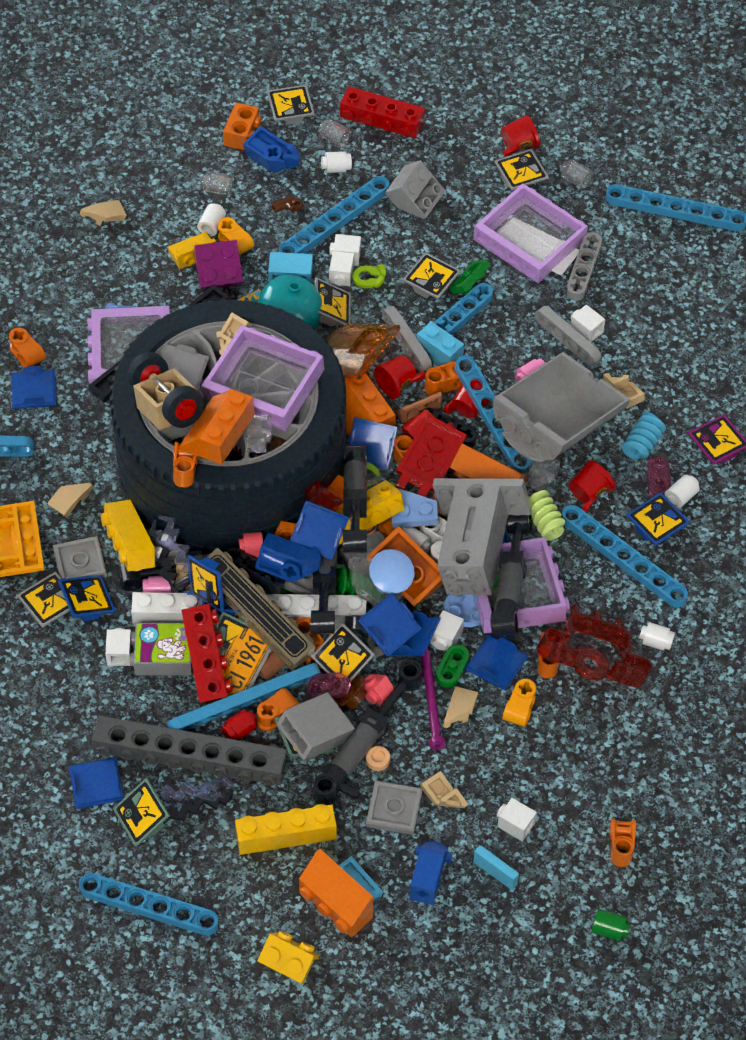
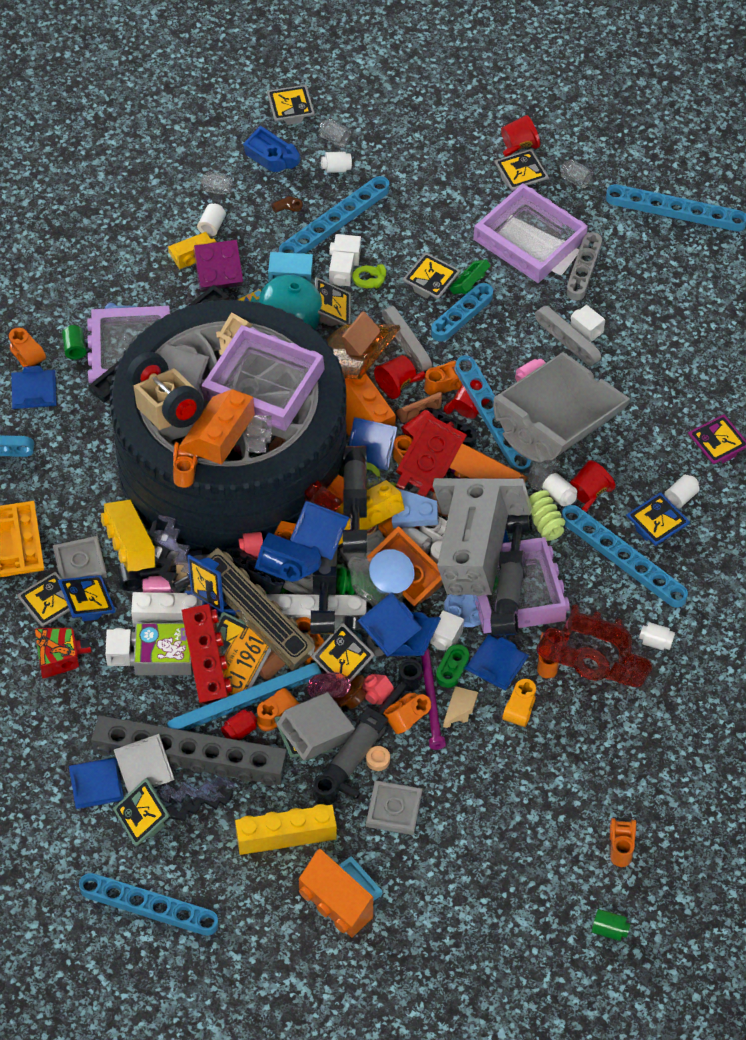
tan slope [47,483,94,518] -> none
tan slope [80,200,126,226] -> none
light orange piece [218,217,254,256] -> none
orange brick [223,102,262,150] -> none
yellow bracket [257,931,320,984] -> none
red brick [340,86,425,139] -> none
light grey slope [385,160,445,219] -> none
blue piece [410,841,452,905] -> none
medium azure brick [417,321,464,368] -> none
tan slope [420,771,468,808] -> none
medium azure tile [473,845,519,890] -> none
white brick [497,798,537,842] -> none
tan slope [603,373,645,409] -> none
medium azure piece [622,412,666,460] -> none
clear pink plate [647,457,671,497] -> none
none -> torso [35,628,91,679]
none -> green brick [62,325,86,360]
none -> light grey piece [114,734,175,794]
none -> nougat slope [342,312,380,356]
none -> orange piece [383,693,431,734]
none -> white brick [542,473,577,506]

